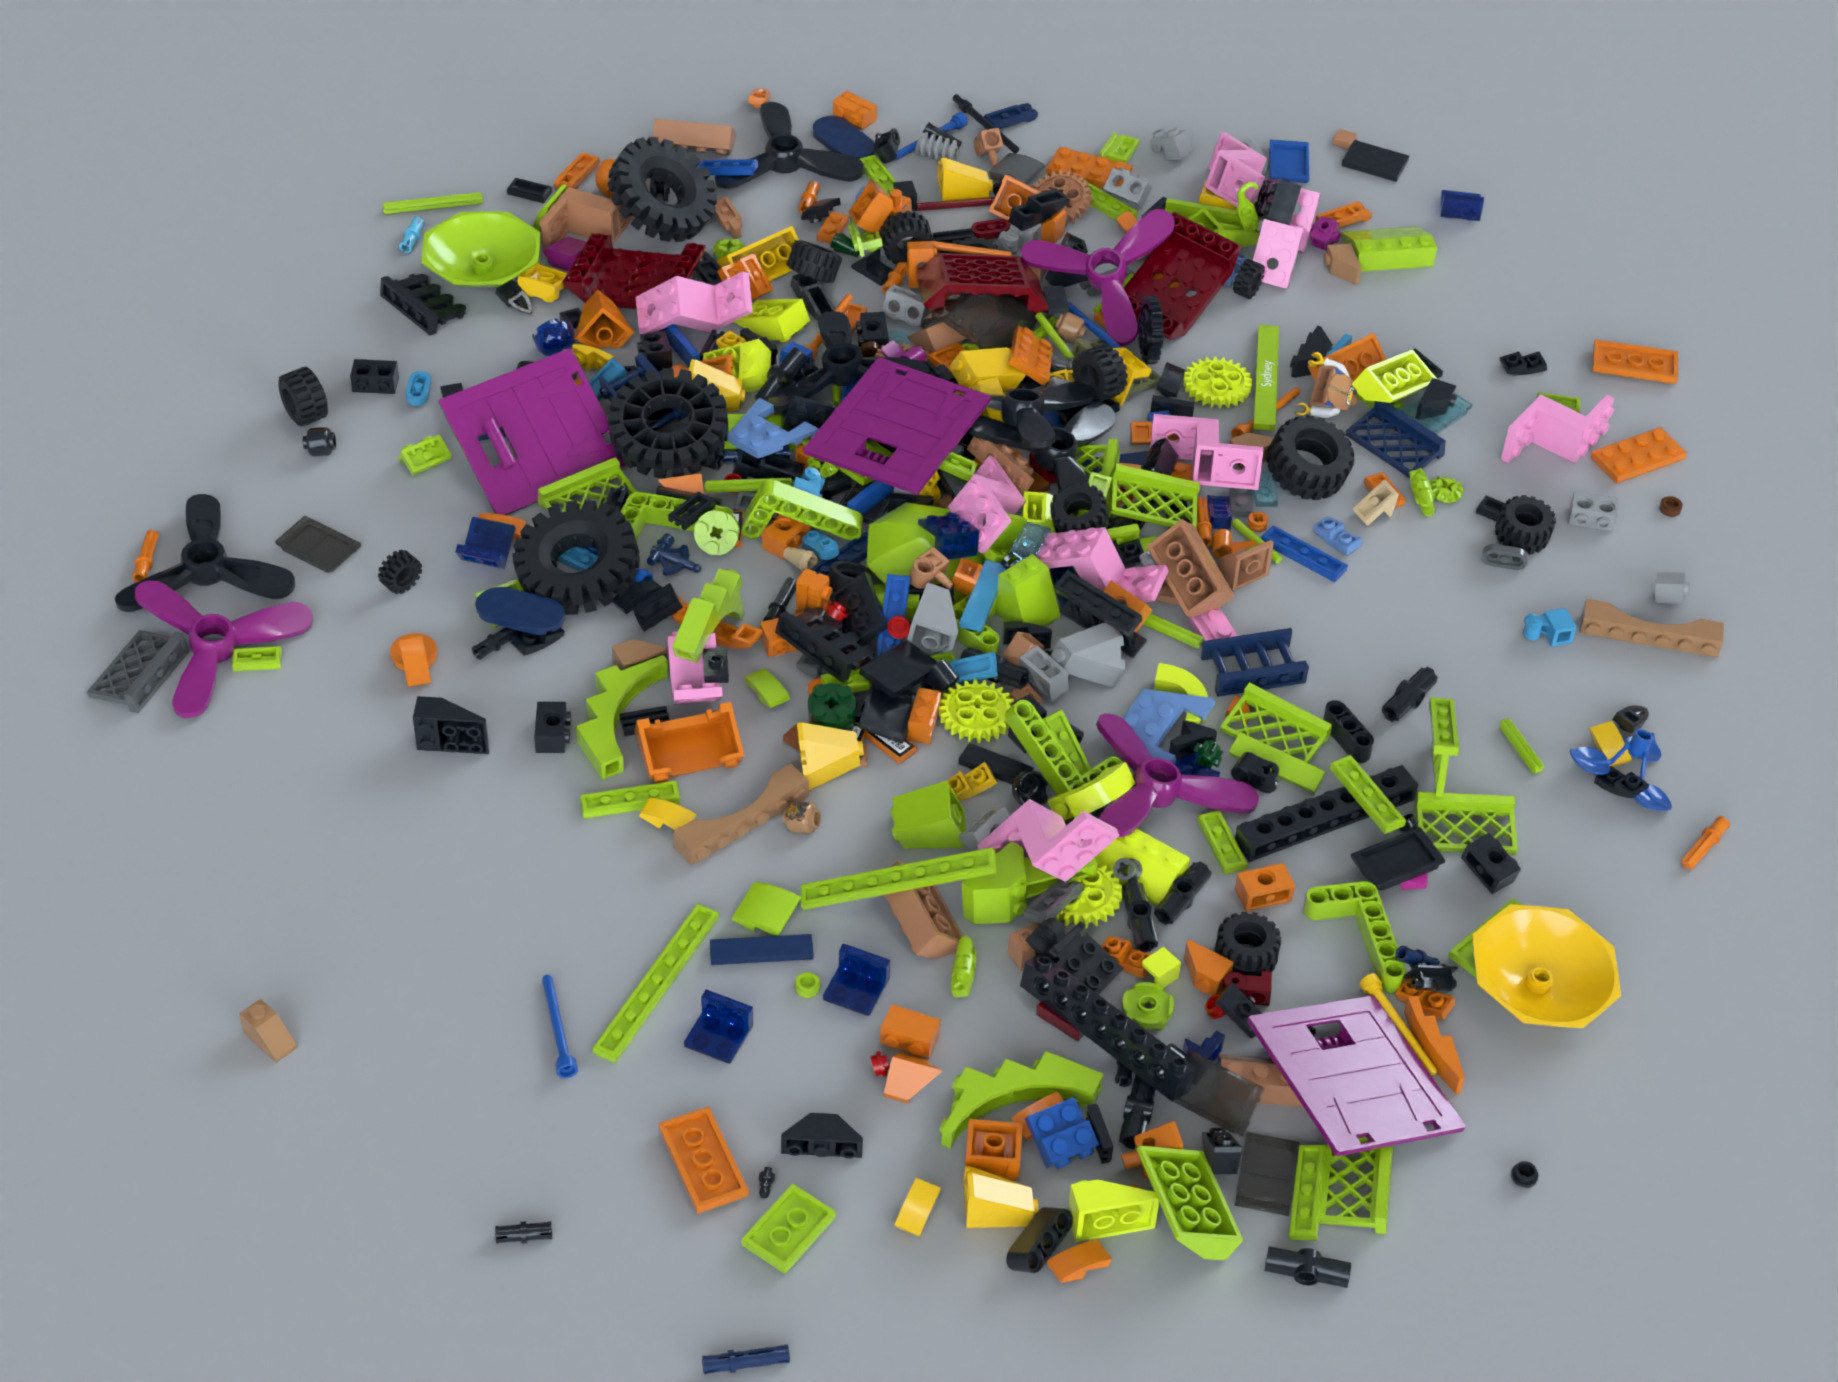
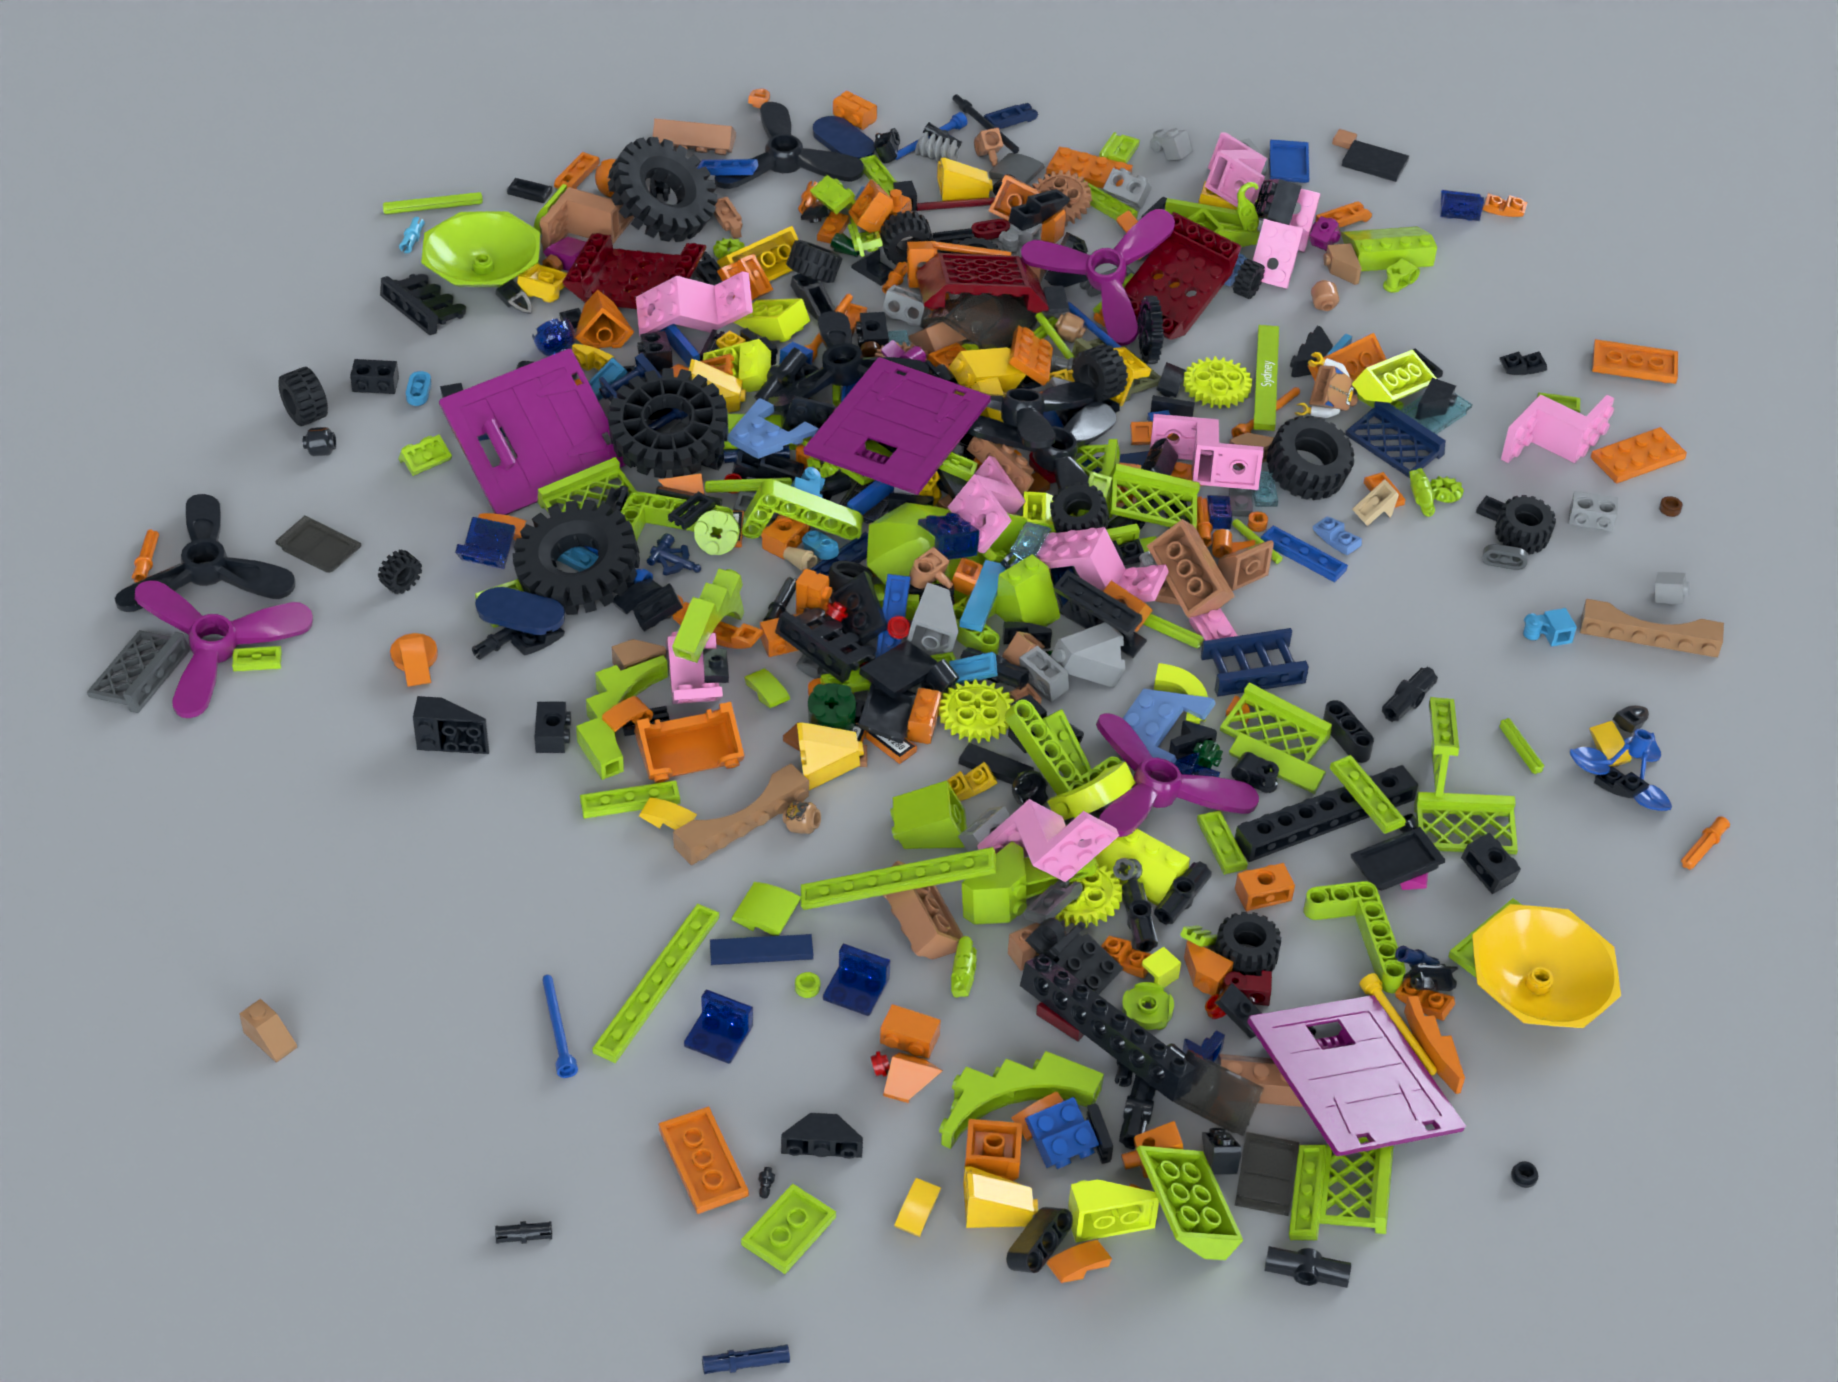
none -> dark orange tile [542,254,563,271]
none -> orange panel [602,696,653,732]
none -> lime bracket [810,175,856,215]
none -> lime tile [1180,925,1217,947]
none -> nougat head [1311,280,1339,311]
none -> lime piece [1383,259,1420,293]
none -> orange slope [1482,193,1528,217]

